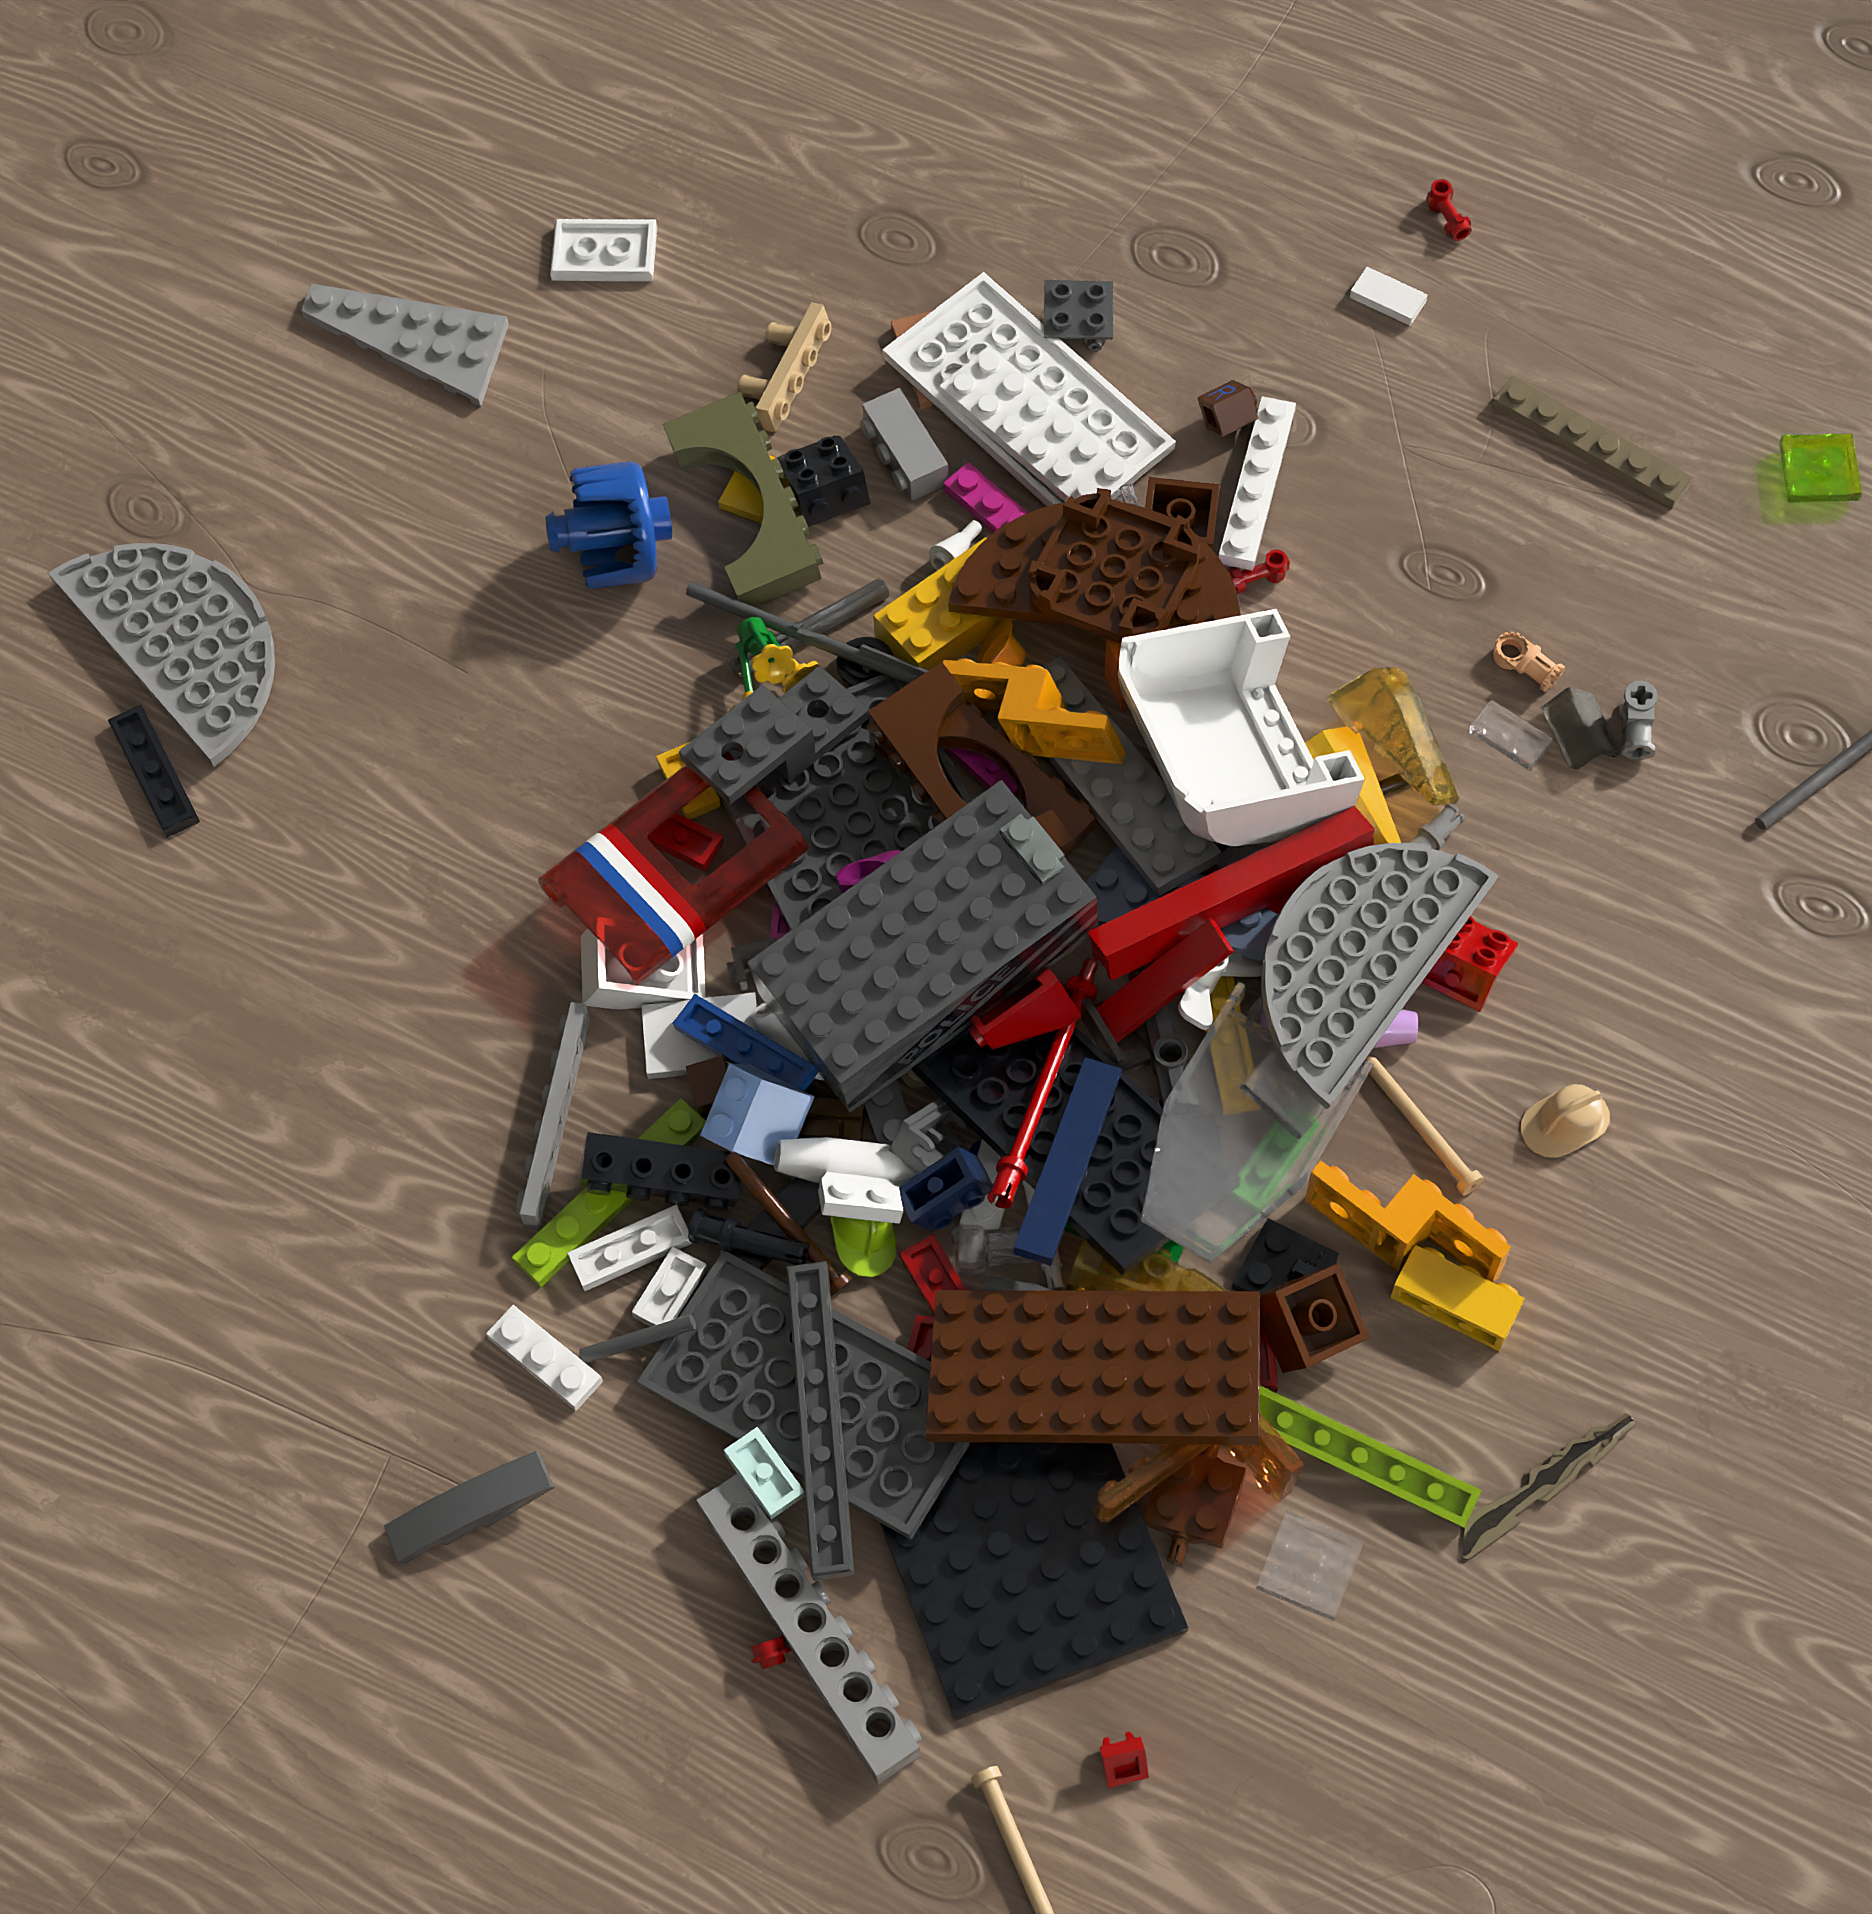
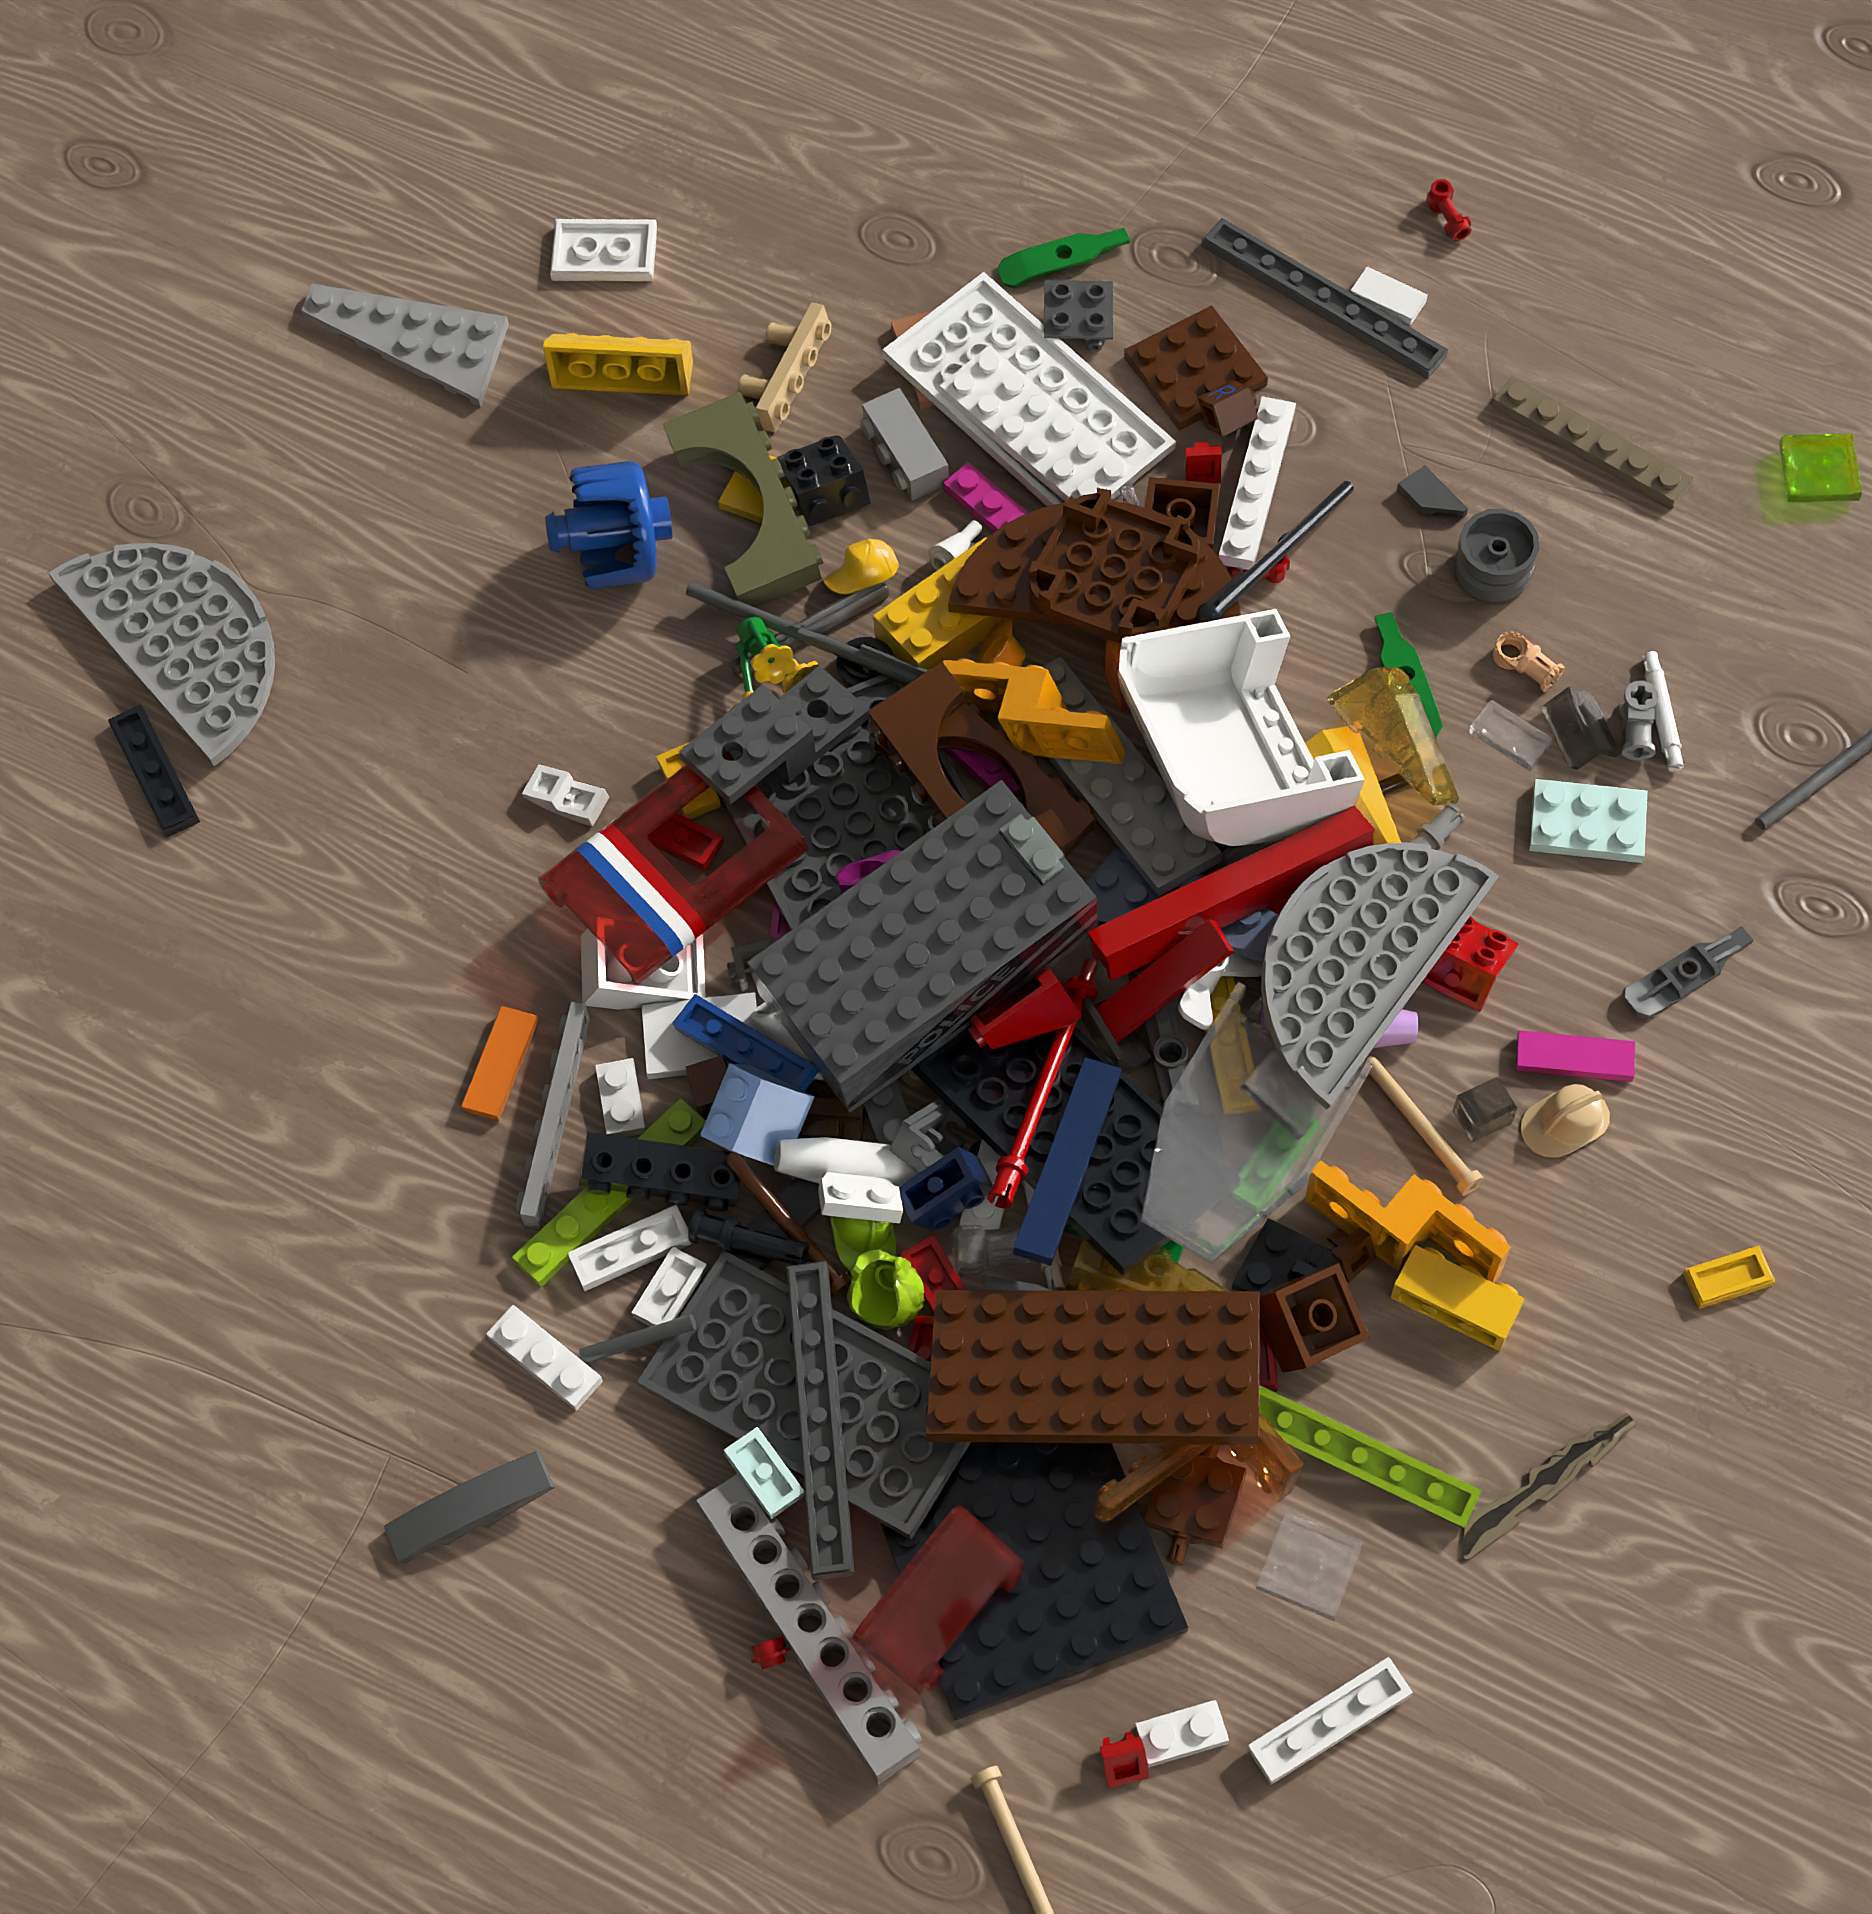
none -> orange tile [461,1006,539,1121]
none -> white slope [522,764,609,827]
none -> yellow slope [543,333,693,396]
none -> white plate [595,1058,646,1137]
none -> yellow piece [823,539,899,595]
none -> lime hair [847,1249,925,1331]
none -> clear red windscreen [852,1505,1024,1694]
none -> green piece [997,227,1130,288]
none -> reddish brown plate [1124,305,1268,431]
none -> white plate [1135,1700,1229,1768]
none -> red tile [1185,442,1222,484]
none -> black bar [1196,481,1354,623]
none -> dark grey tile [1202,218,1448,380]
none -> white plate [1247,1657,1413,1785]
none -> reddish brown tile [1327,1227,1377,1283]
none -> green piece [1374,612,1443,742]
none -> dark grey tile [1397,465,1468,518]
none -> clear smoke panel [1452,1077,1518,1143]
none -> dark grey wheel [1454,509,1540,602]
none -> dark pink tile [1516,1030,1635,1082]
none -> light aqua plate [1529,779,1647,863]
none -> dark grey piece [1622,926,1753,1019]
none -> white piece [1642,651,1684,772]
none -> yellow tile [1683,1246,1775,1309]

